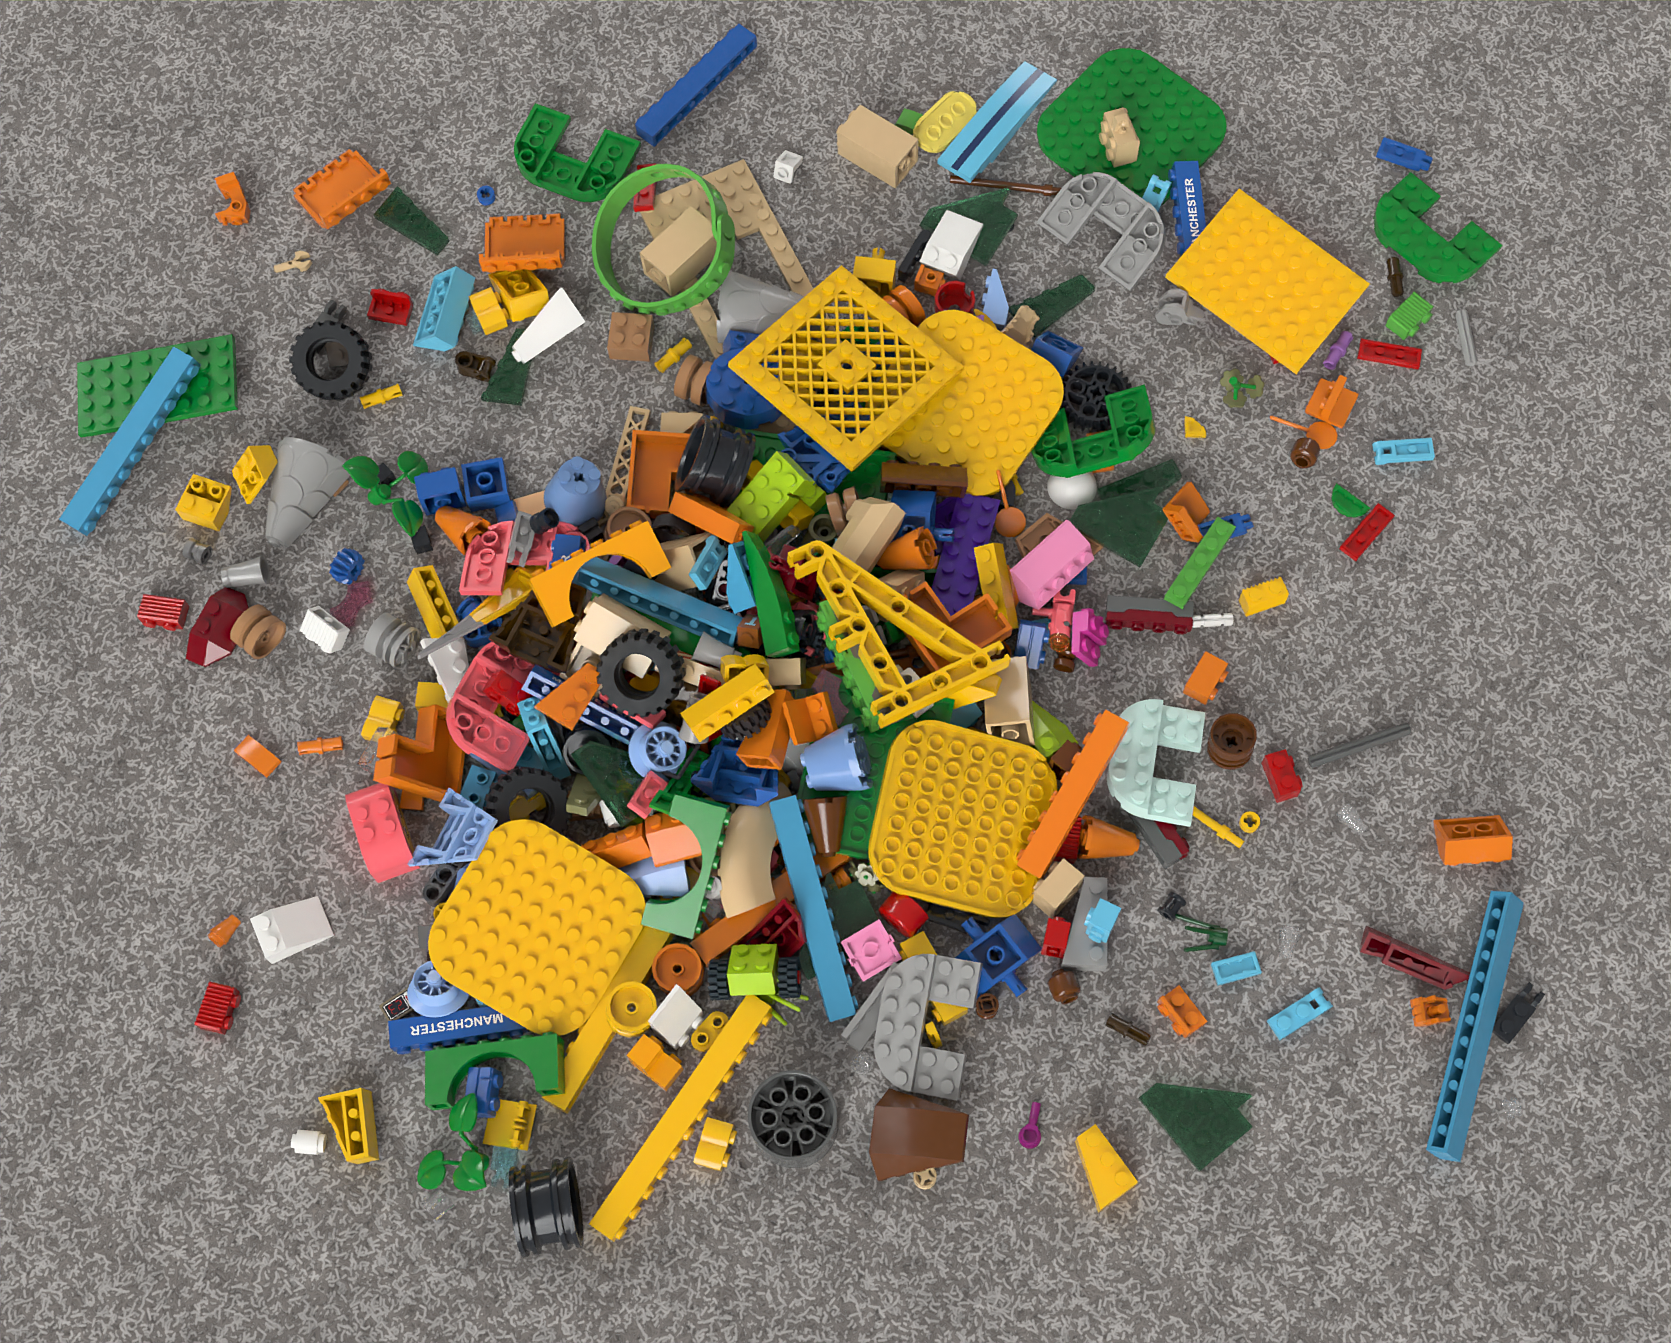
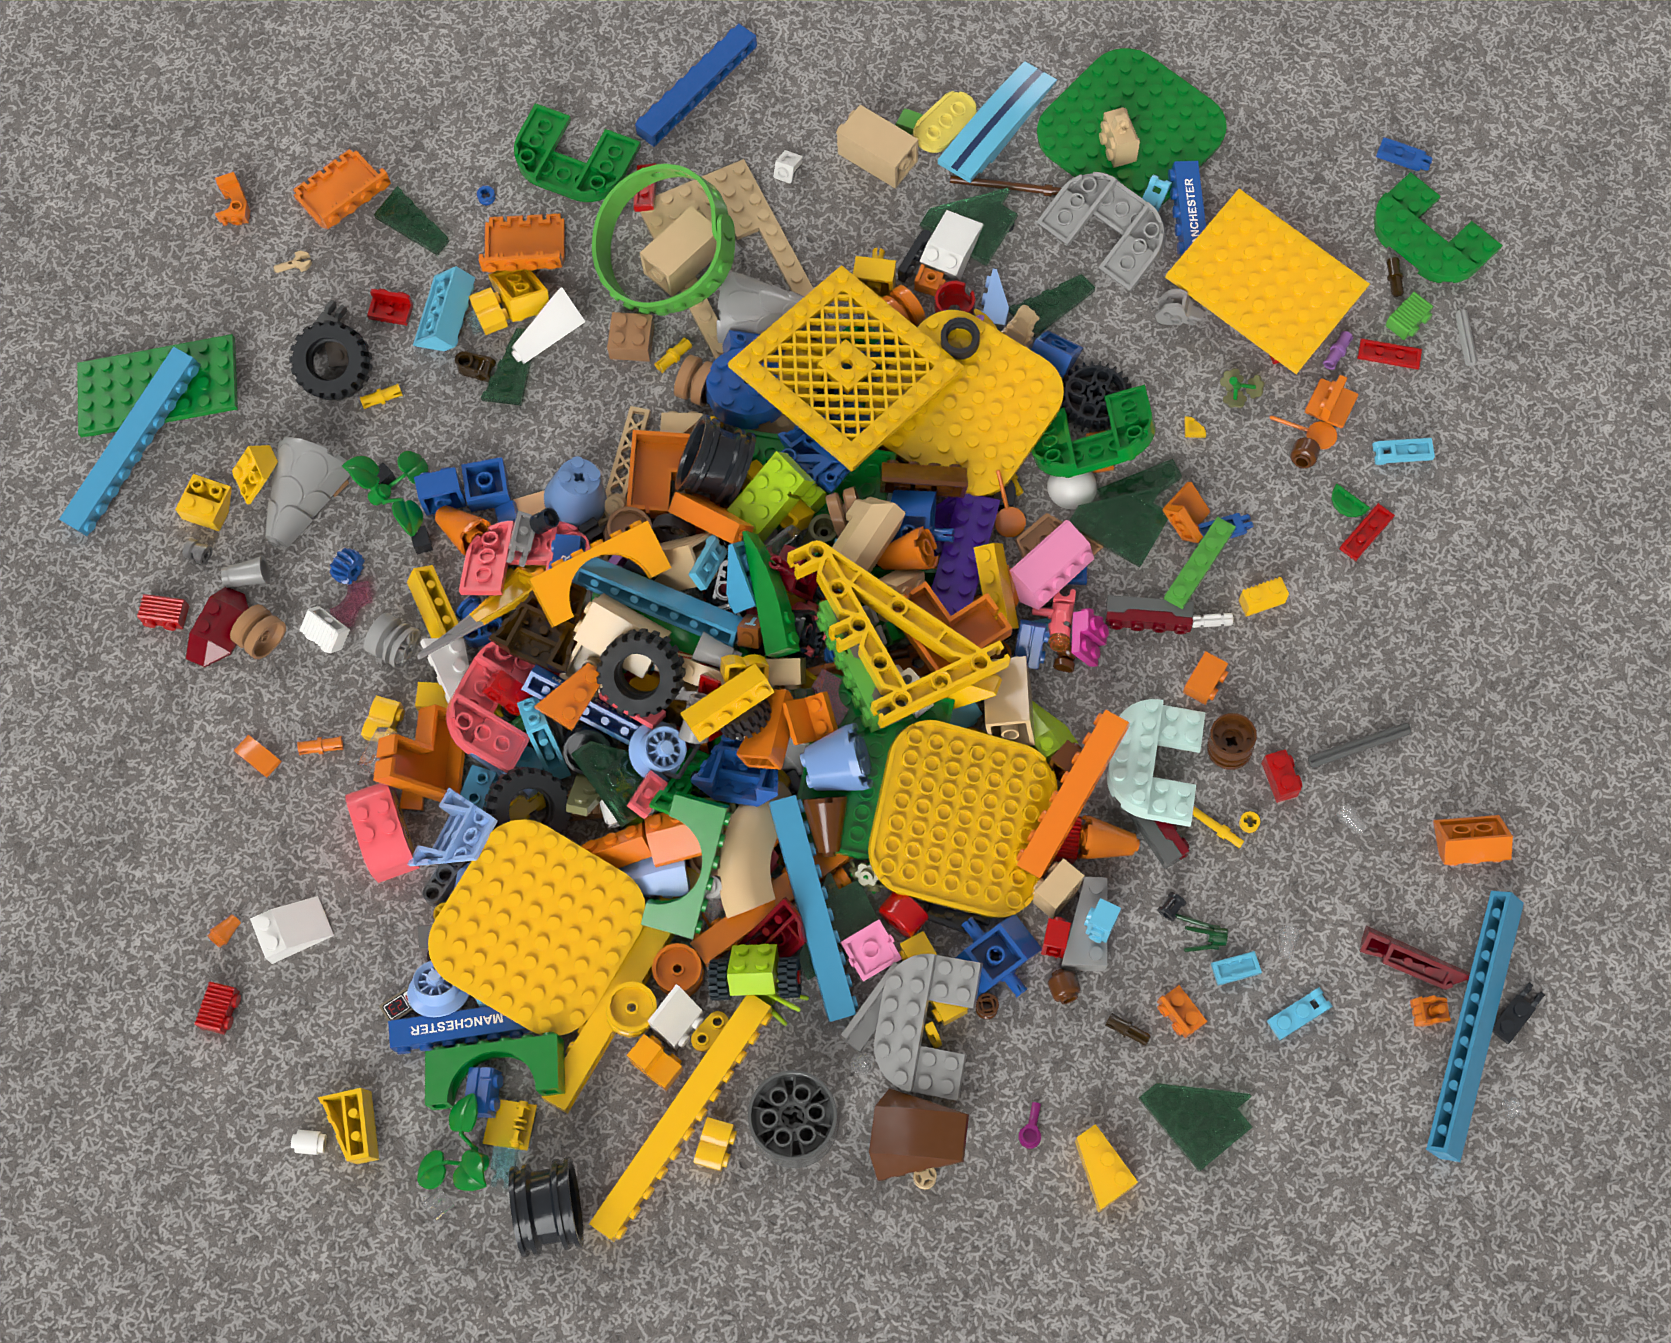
none -> black tyre [941,317,980,360]

